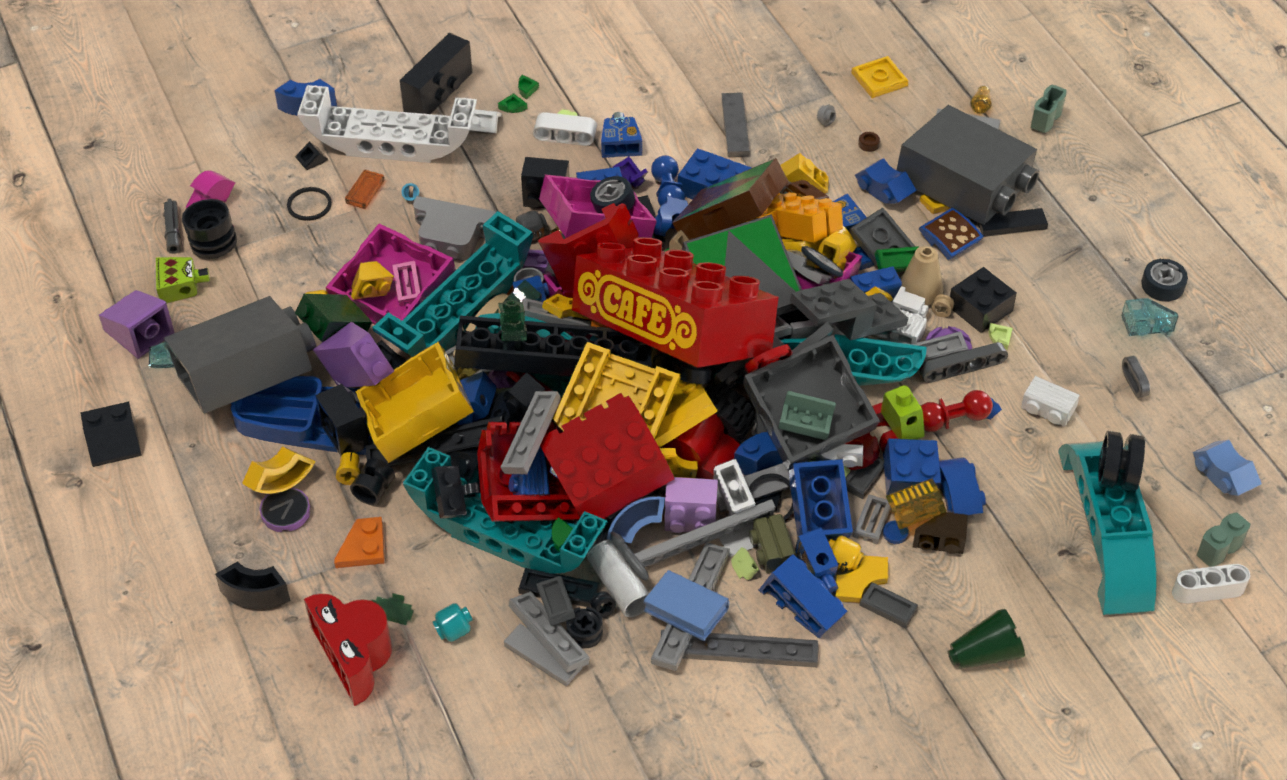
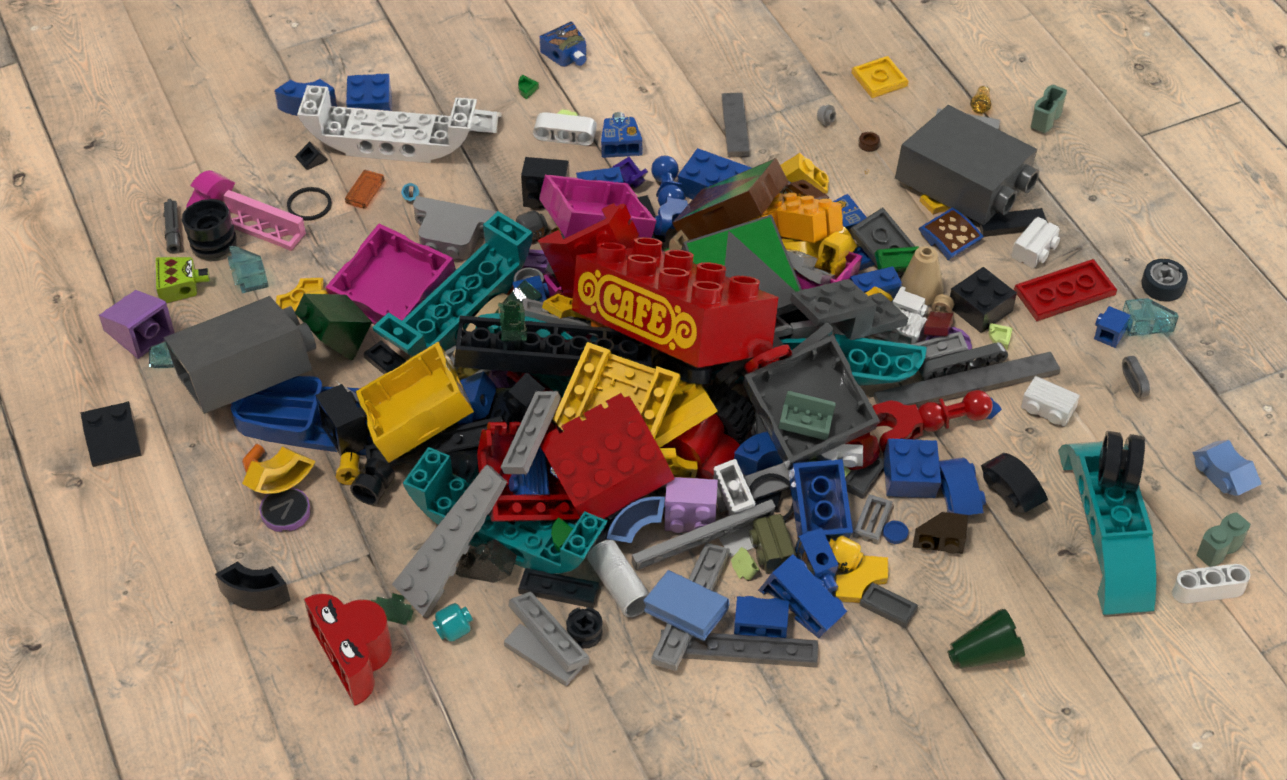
medium lavender slope [313,322,394,387] -> none
orange wing [334,517,385,568] -> none
yellow slope [351,261,394,300] -> none
bright pink tile [392,261,421,306] -> none
black brick [399,33,473,114] -> none
black plate [431,466,481,519] -> none
green tile [498,93,528,113] -> none
dark grey tile [536,576,576,626] -> none
wheel [590,176,635,214] -> none
black bush [590,591,616,618] -> none
dark grey piece [610,532,649,581] -> none
black wheel [801,246,843,277] -> none
blue brick [855,158,917,204] -> none
lime torso [881,385,925,440] -> none
clear yellow brick [886,478,947,530] -> none
none -> bright pink fence [223,190,306,251]
none -> clear light blue slope [227,246,269,293]
none -> orange arm [242,444,265,473]
none -> yellow tile [276,277,324,318]
none -> blue brick [346,74,392,111]
none -> light grey wing [392,465,507,618]
none -> clear smoke slope [456,539,517,583]
none -> blue torso [539,21,587,67]
none -> blue brick [734,596,789,638]
none -> flat silver tile [874,352,1060,407]
none -> dark red tile [924,311,954,337]
none -> black brick [981,453,1048,513]
none -> white brick [1011,217,1060,268]
none -> red tile [1014,259,1117,322]
none -> blue brick [1094,306,1130,348]

